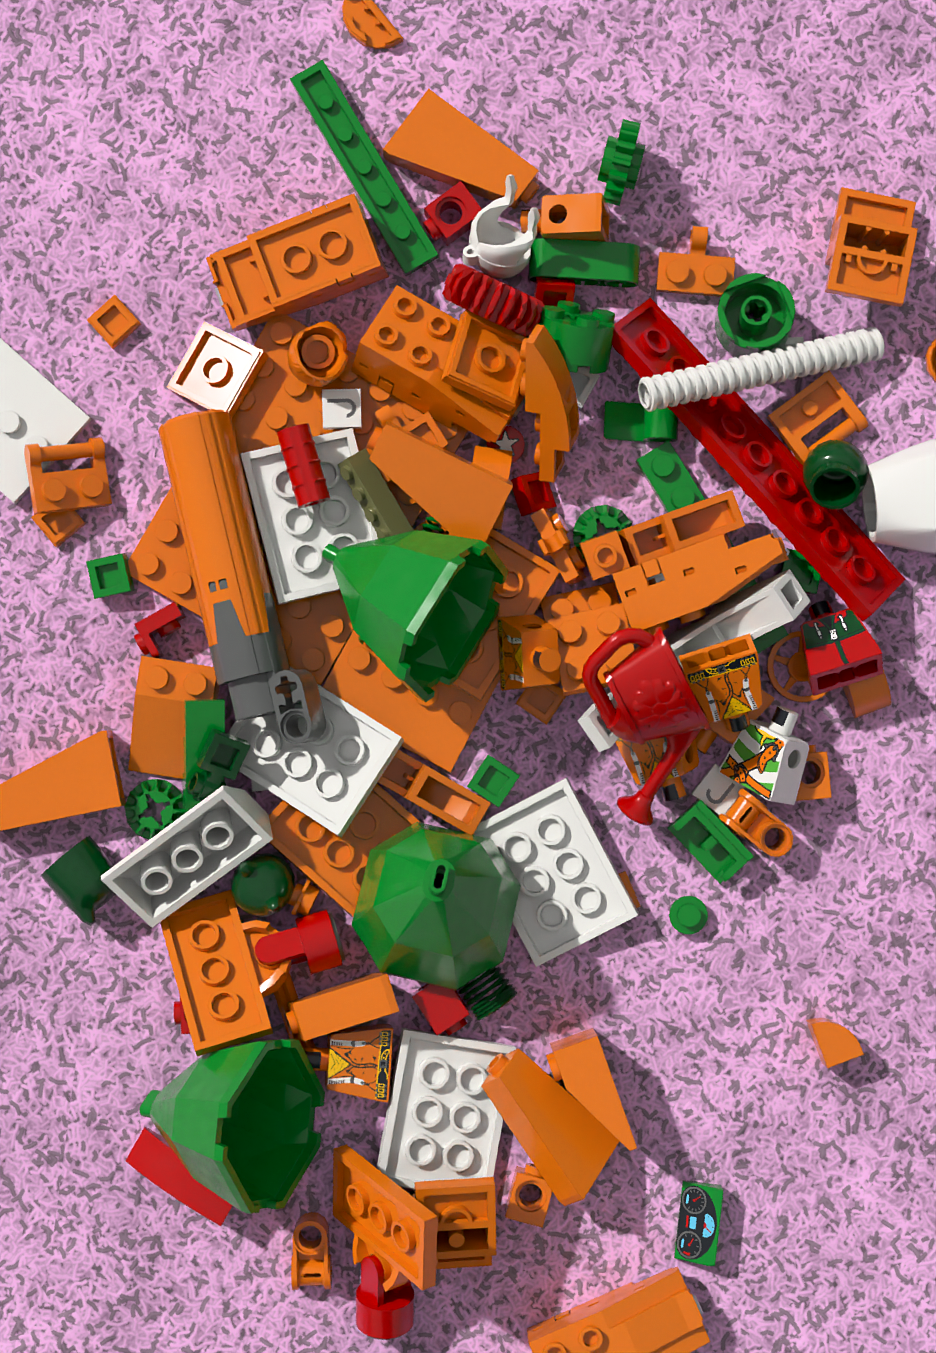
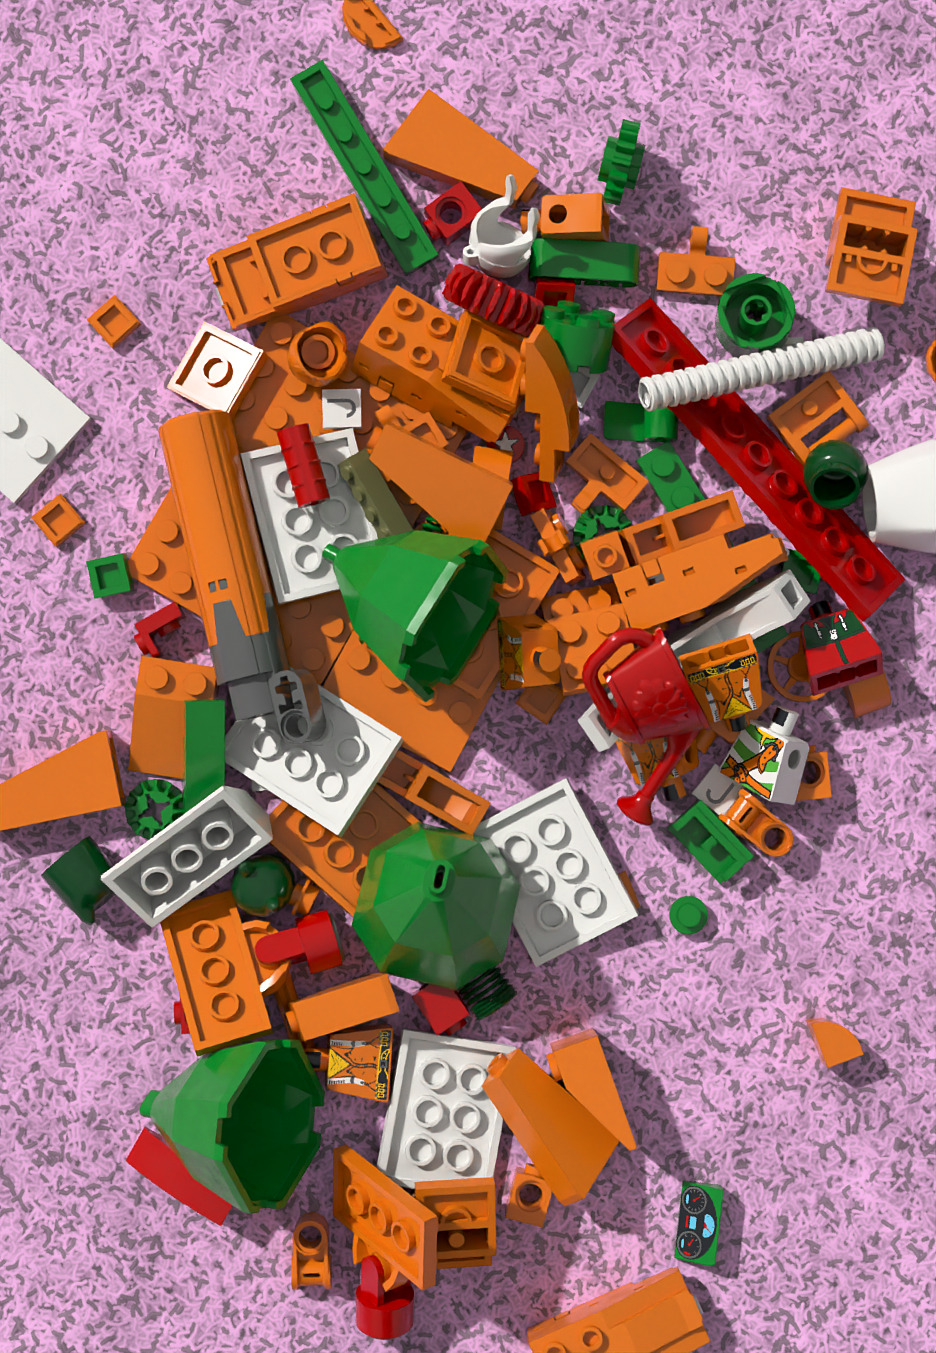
orange plate [24,437,112,515] -> none
dark green plate [187,728,250,802] -> none
green plate [467,755,520,807] -> none
none -> orange plate [565,433,649,514]

